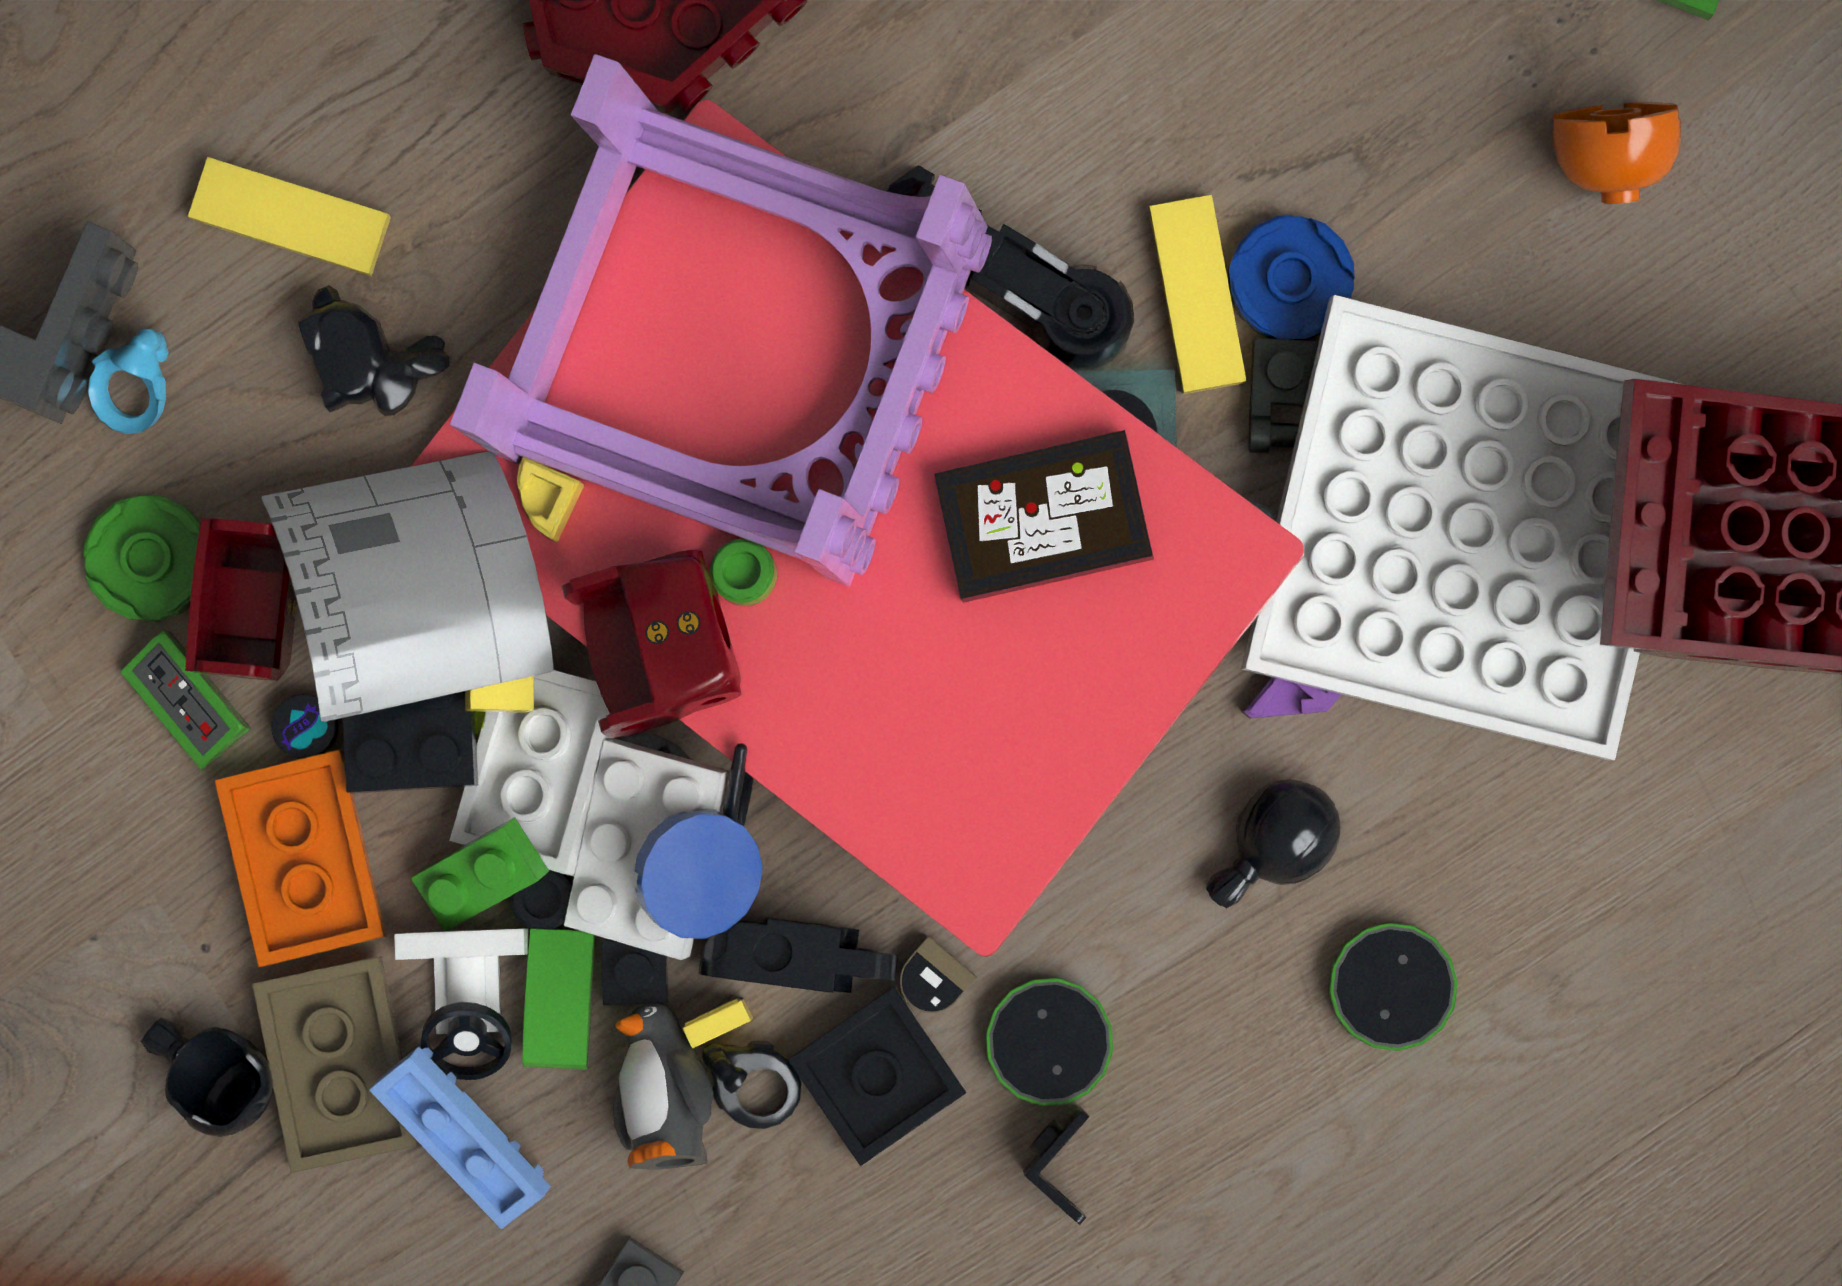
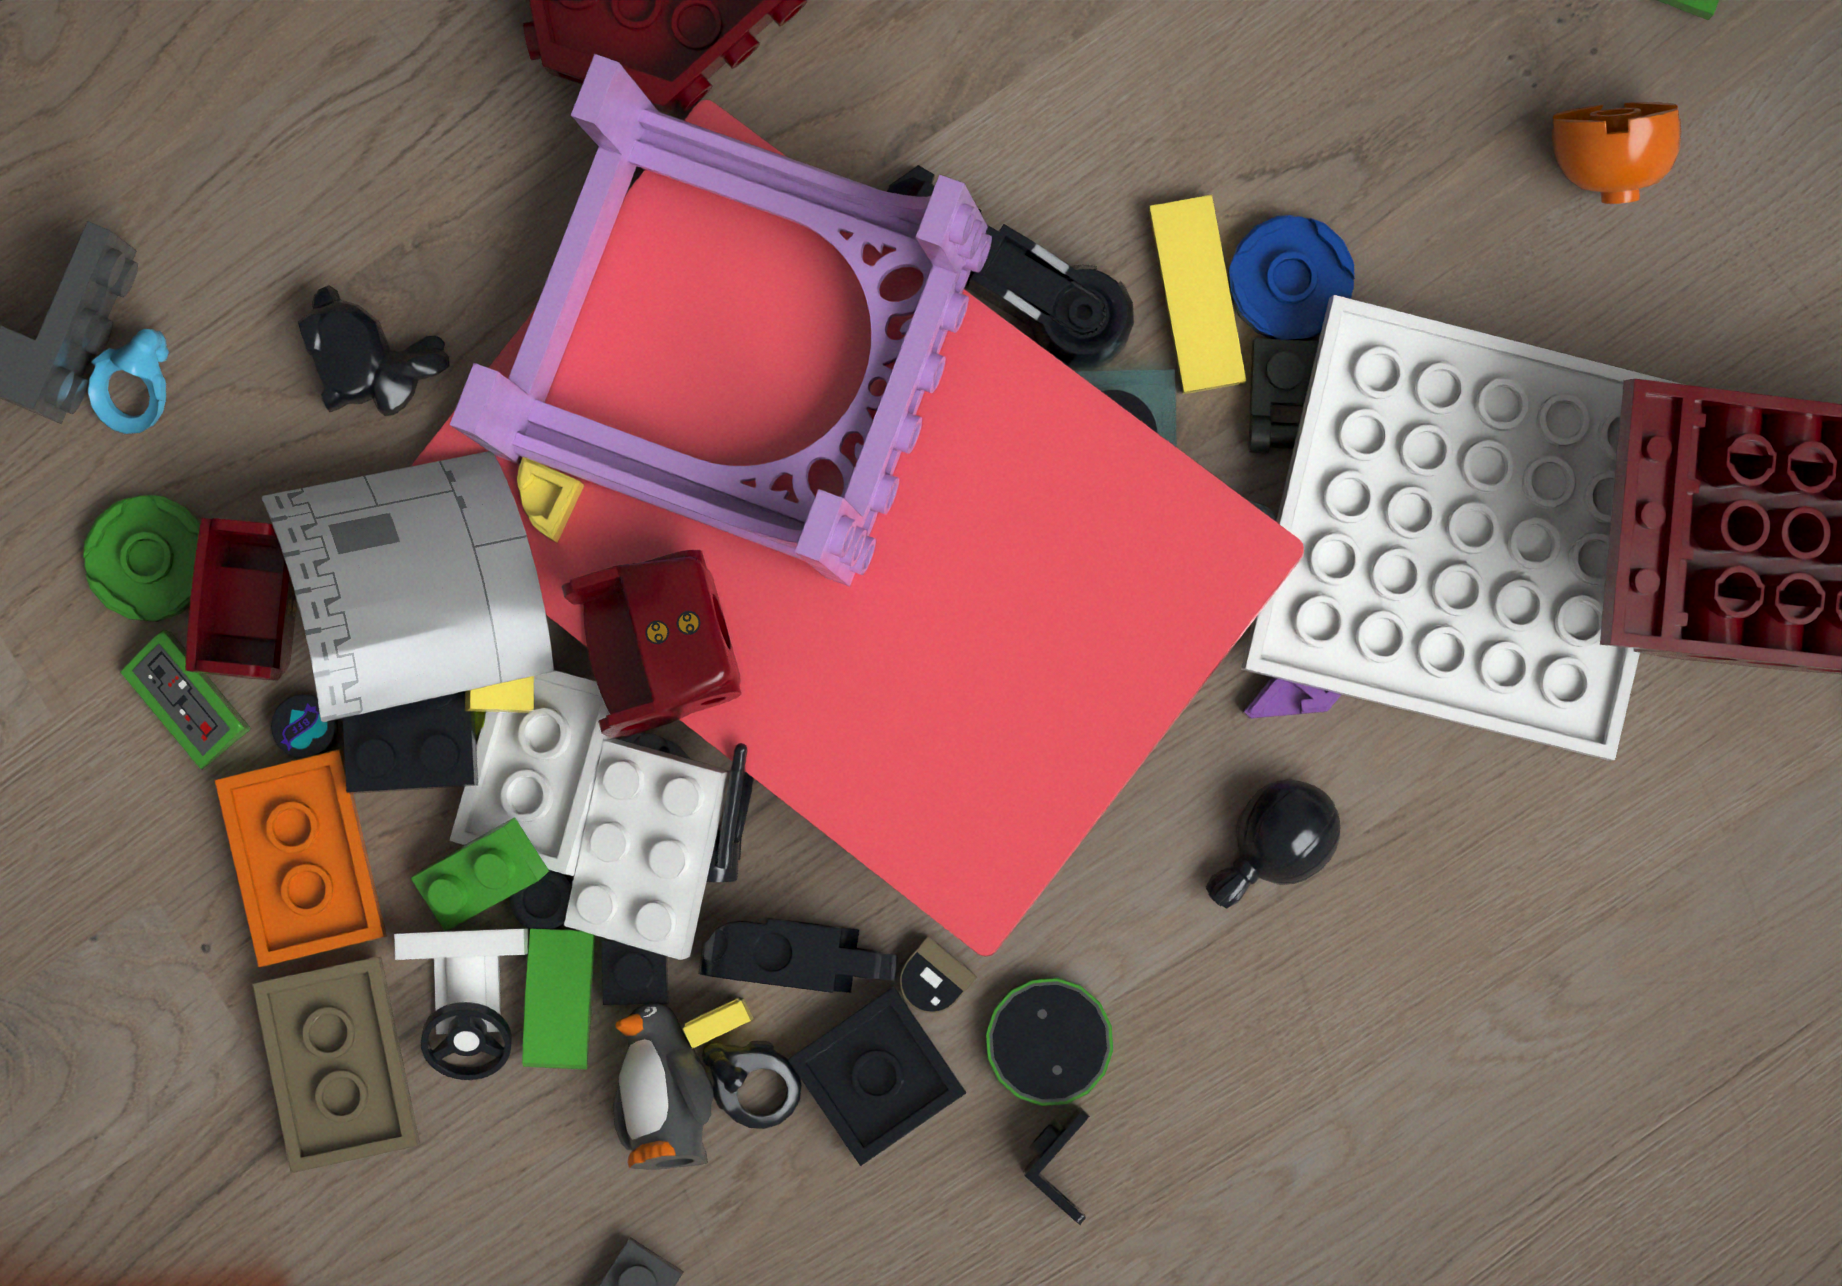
black hair [141,1017,273,1137] -> none
light yellow tile [188,157,391,277] -> none
light blue plate [369,1046,551,1230] -> none
tile [634,809,763,939] -> none
bright green tile [710,539,777,606] -> none
tile [934,430,1154,603] -> none
black tile [1328,922,1458,1051] -> none

